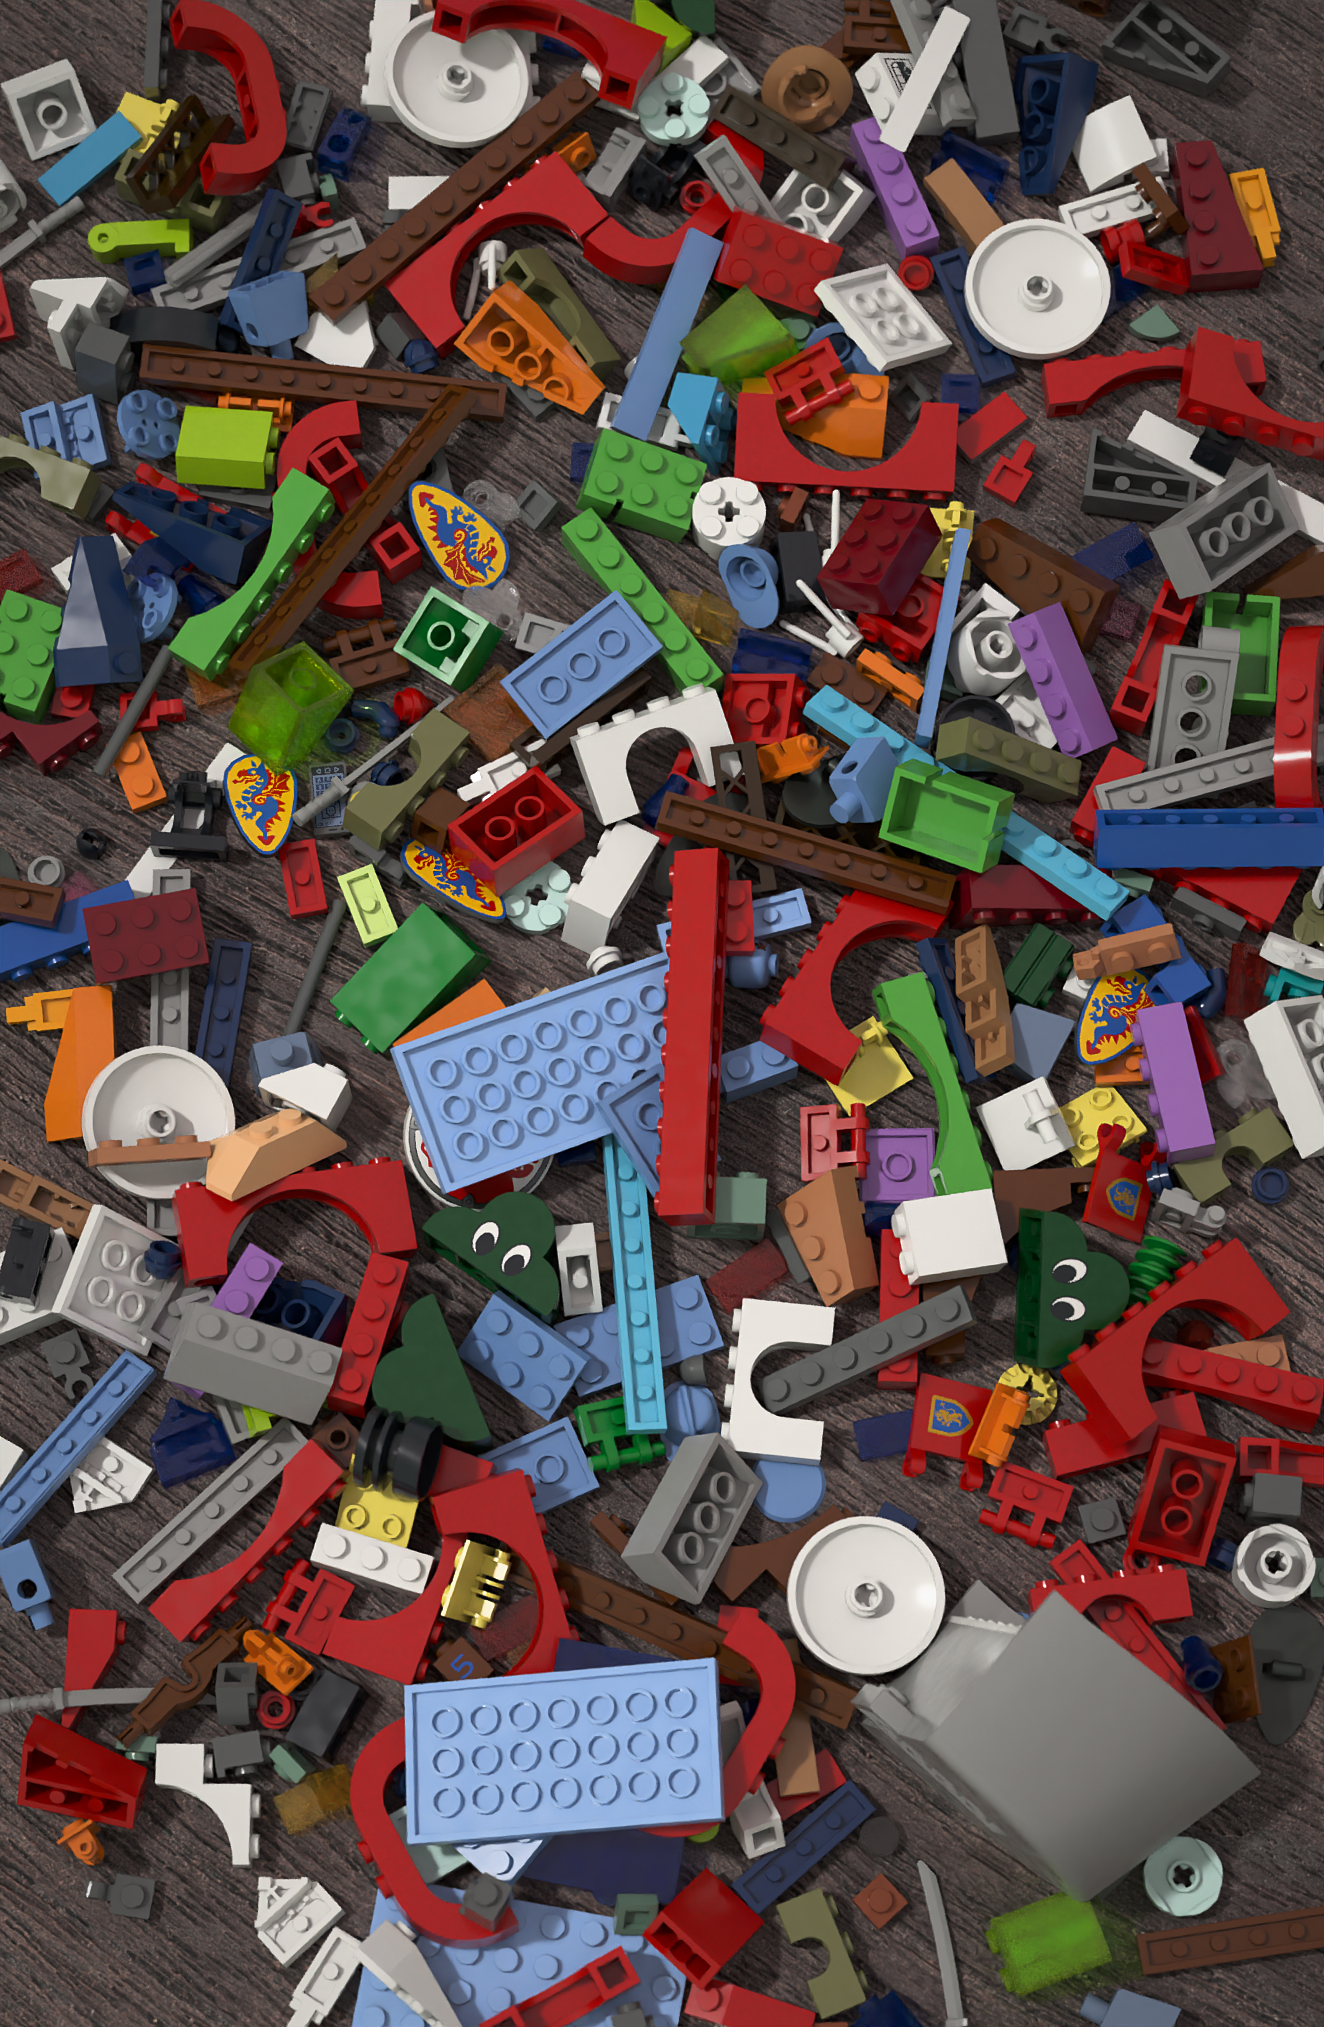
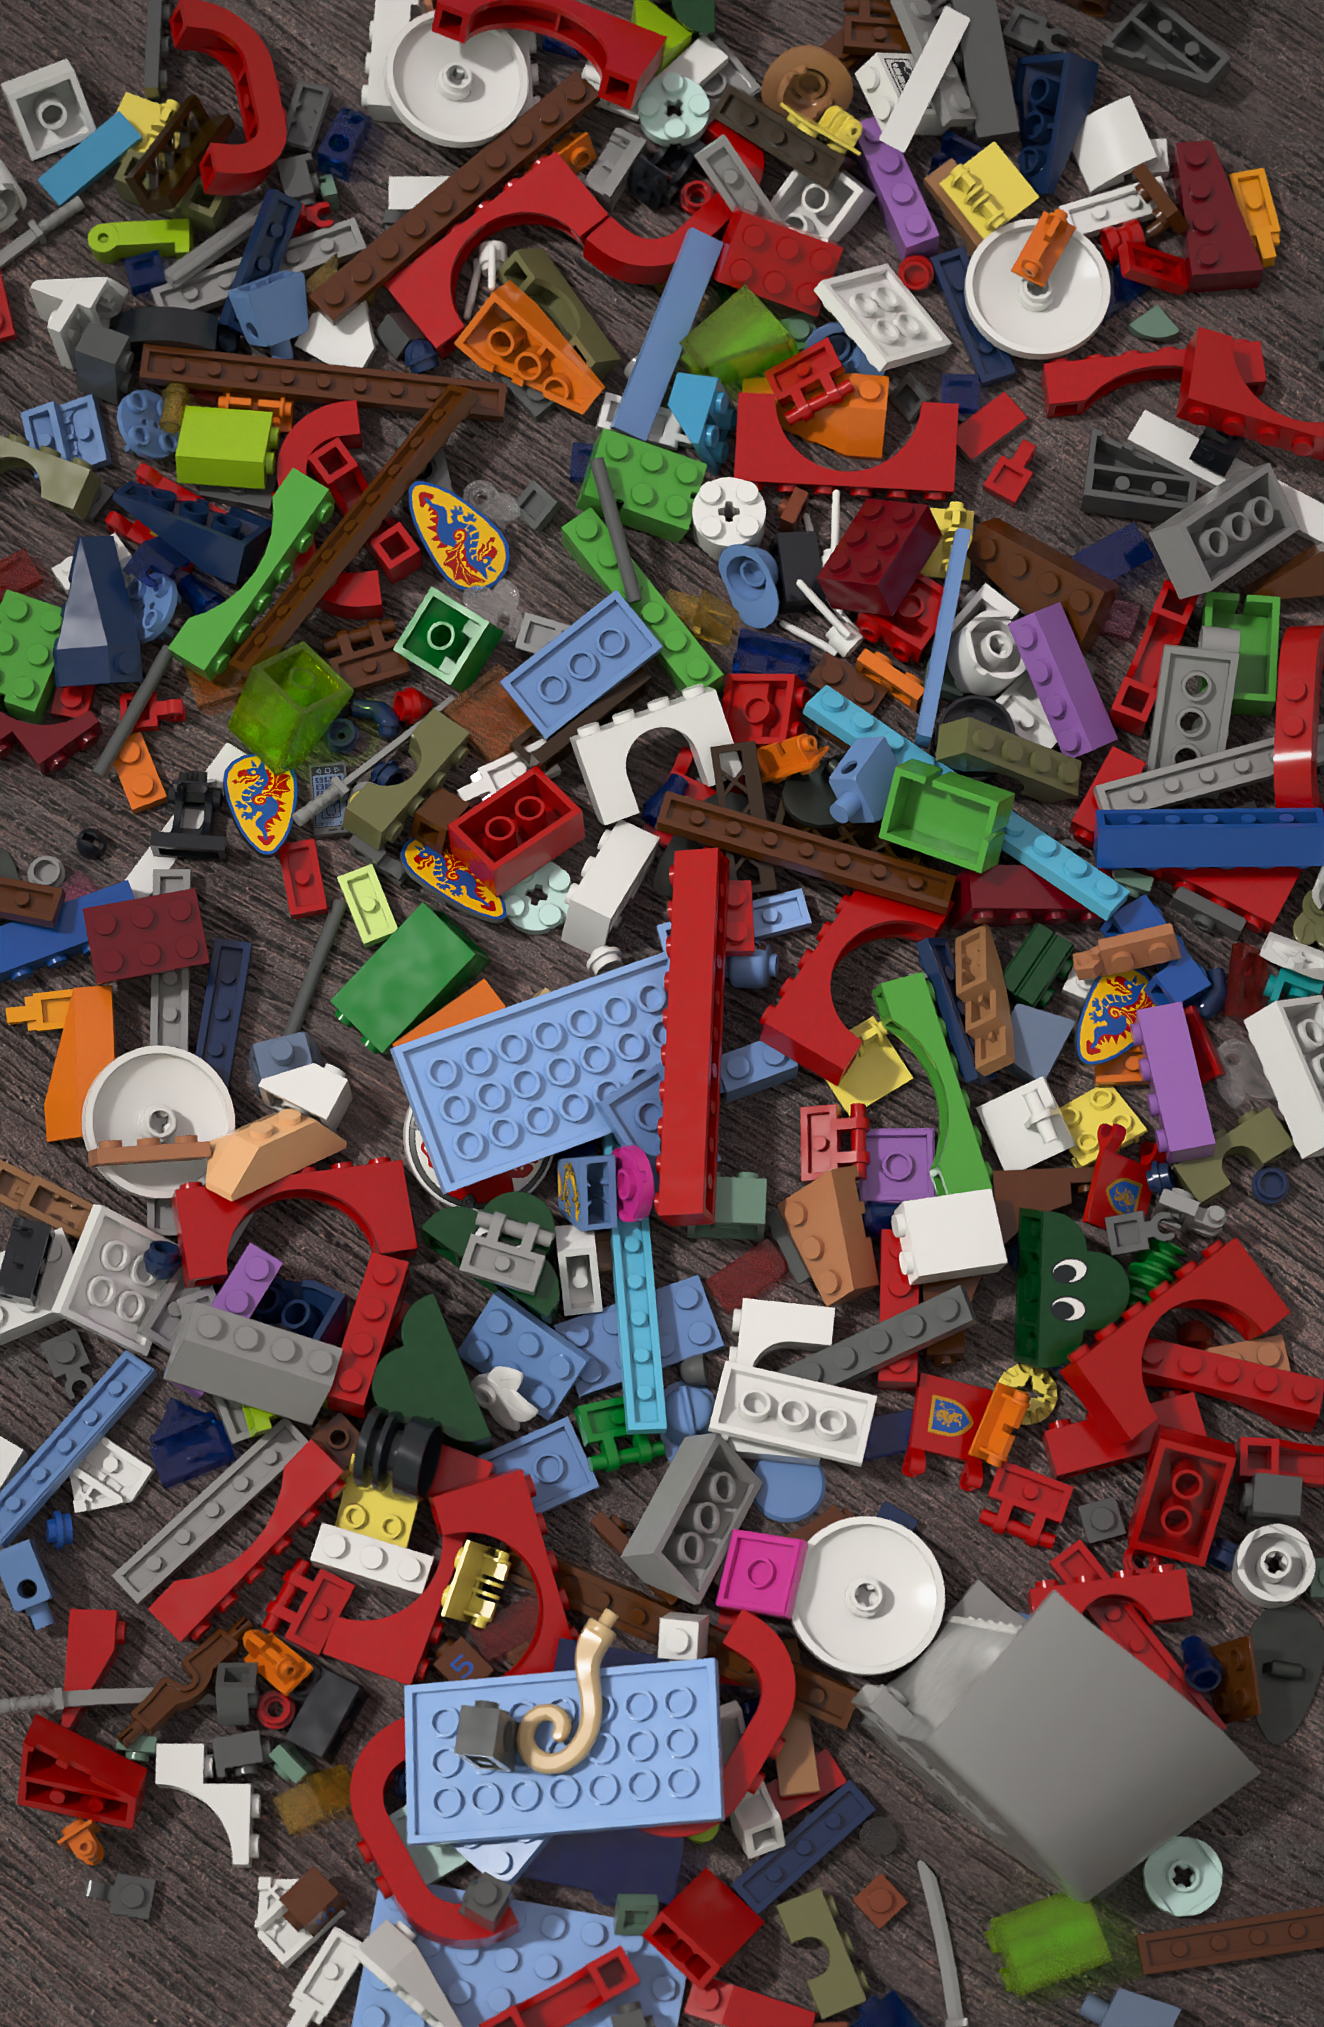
none -> blue plate [45,1510,73,1550]
none -> clear yellow pin [159,383,191,433]
none -> reddish brown brick [279,1866,348,1937]
none -> dark grey brick [454,1700,519,1772]
none -> light grey plate [459,1211,554,1296]
none -> white plate [470,1366,538,1431]
none -> tan plant [516,1608,619,1774]
none -> medium blue torso [557,1154,617,1231]
none -> dark grey bar [589,457,642,604]
none -> dark pink tile [610,1145,654,1222]
none -> white brick [658,1612,709,1662]
none -> white slope [708,1360,877,1467]
none -> dark pink tile [715,1529,809,1620]
none -> light yellow hinge [780,102,862,156]
none -> light yellow hinge [939,141,1039,240]
none -> orange hinge [1011,209,1076,288]
none -> dark grey plate [1105,1211,1177,1257]

